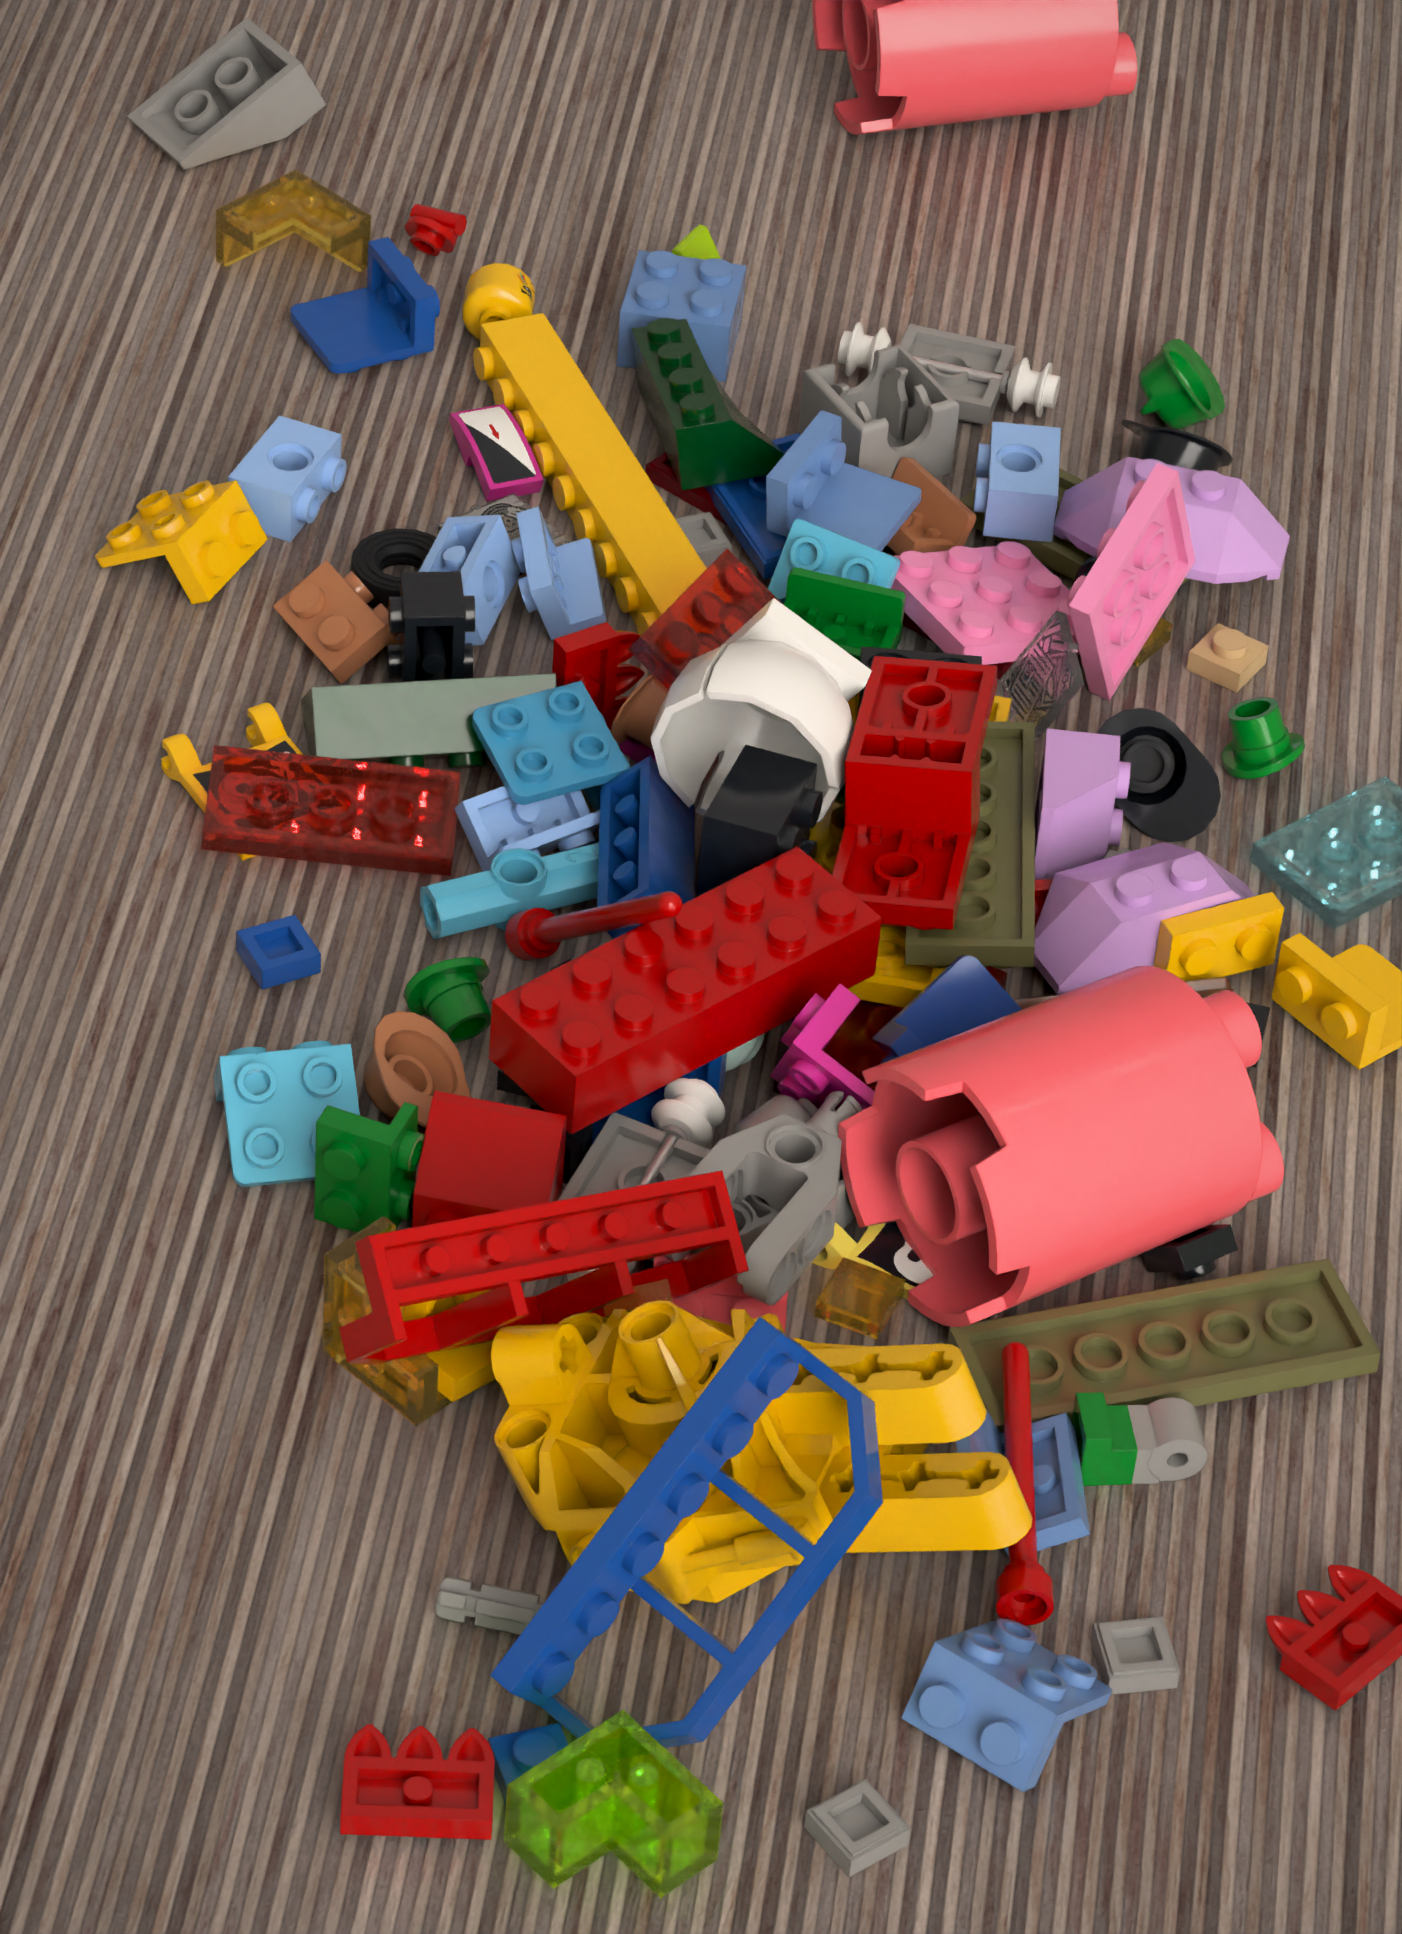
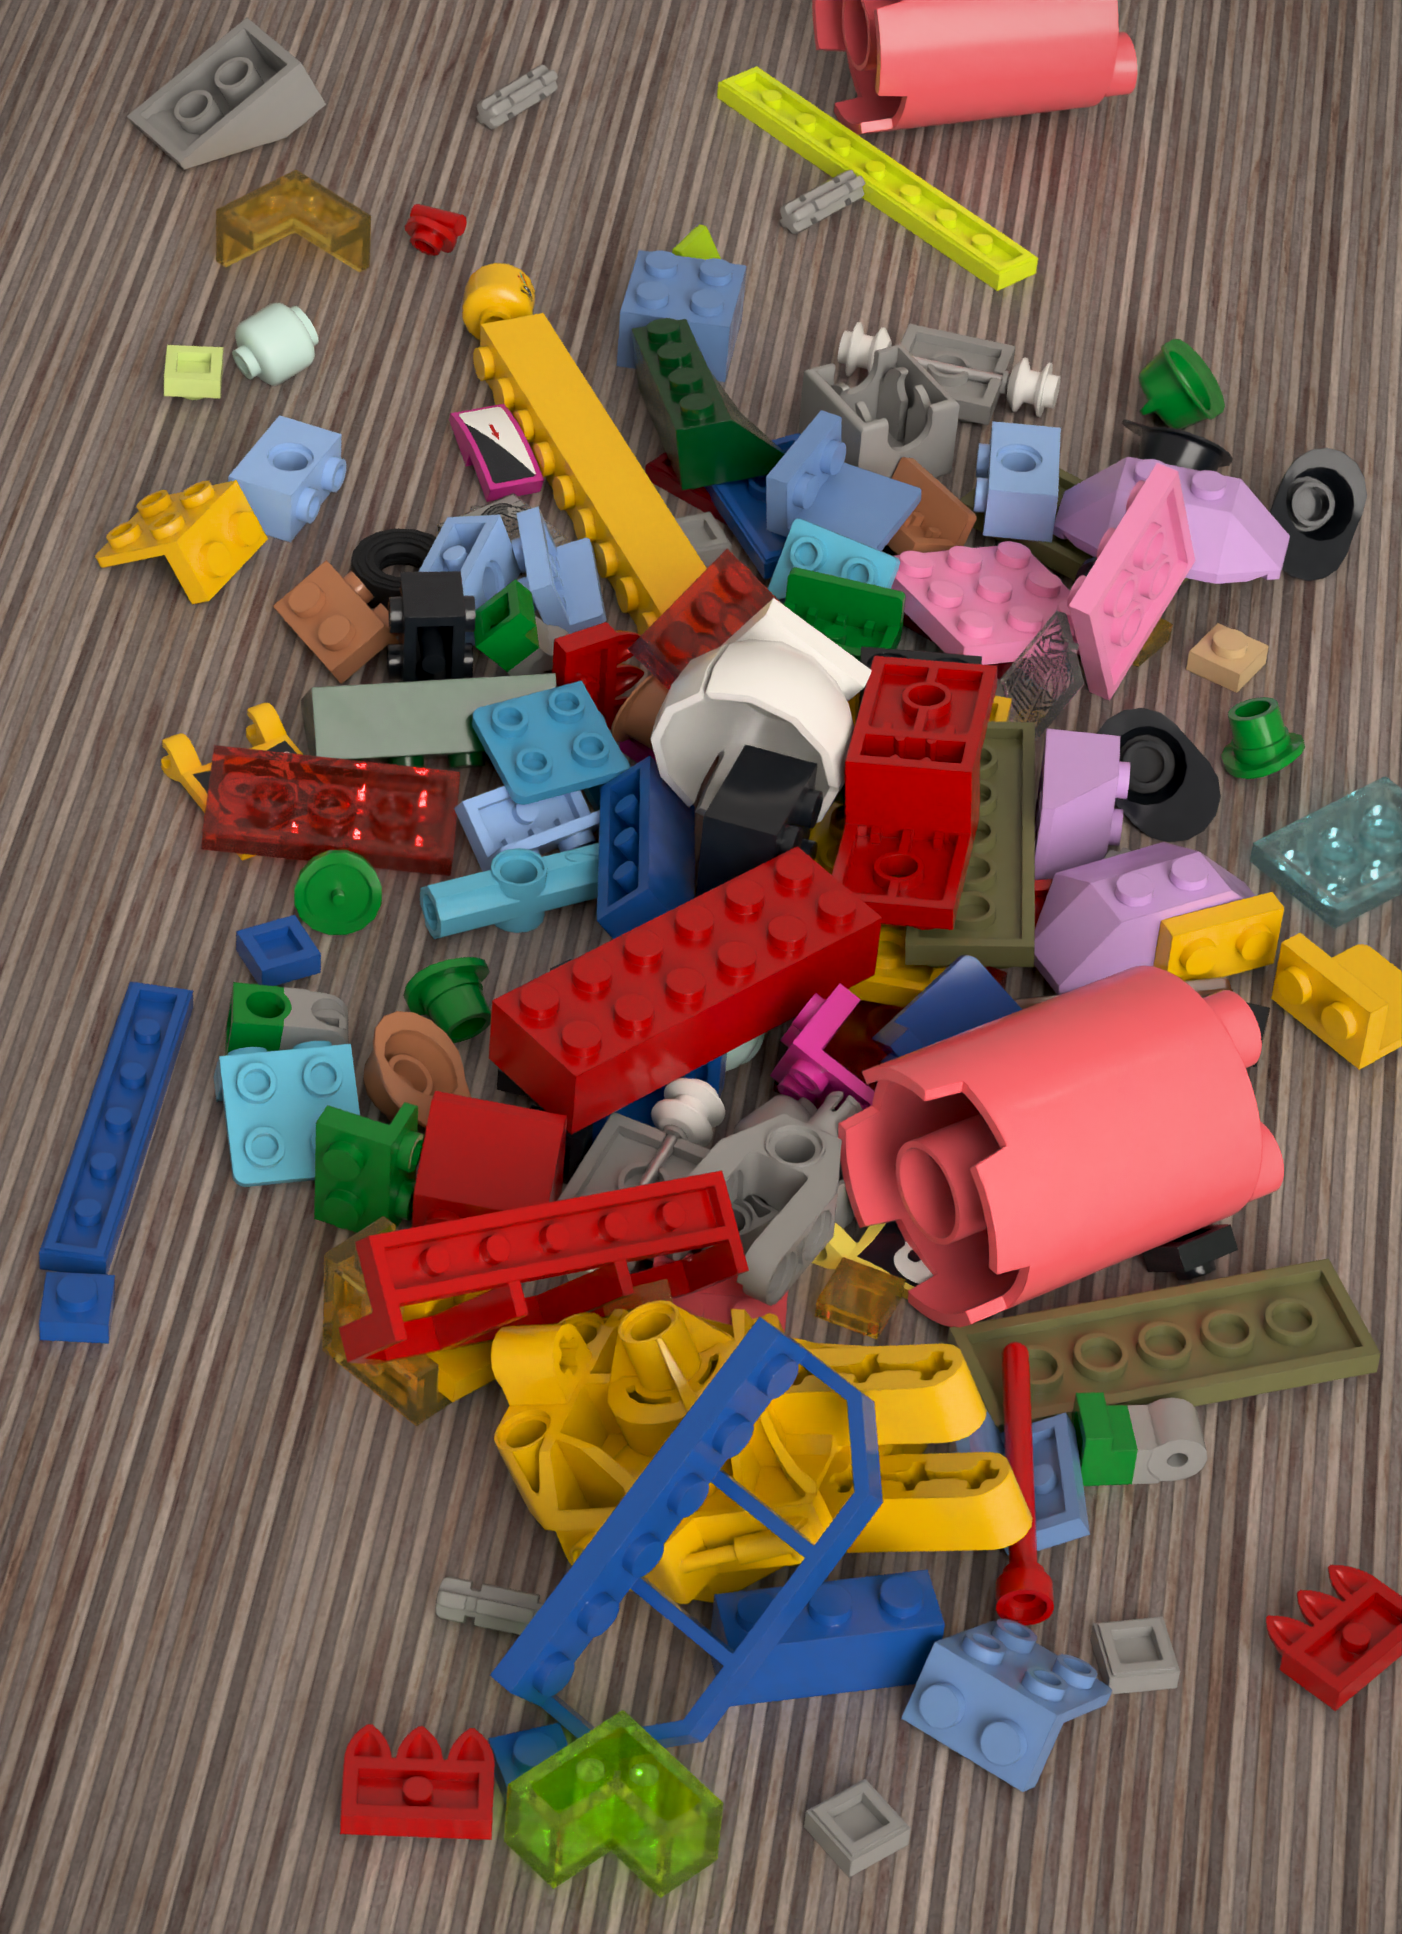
blue bracket [290,237,440,374] -> none
red piece [505,891,682,961] -> none
none -> blue tile [39,982,193,1275]
none -> blue plate [39,1271,115,1344]
none -> yellowish green plate [164,345,223,400]
none -> leg [225,982,349,1056]
none -> light aqua head [232,303,319,386]
none -> green piece [294,850,382,935]
none -> green leg [474,579,569,676]
none -> light grey axle [476,65,558,129]
none -> blue brick [710,1569,945,1707]
none -> neon yellow tile [717,66,1038,291]
none -> light grey axle [779,170,865,234]
none -> black piece [1270,448,1367,581]

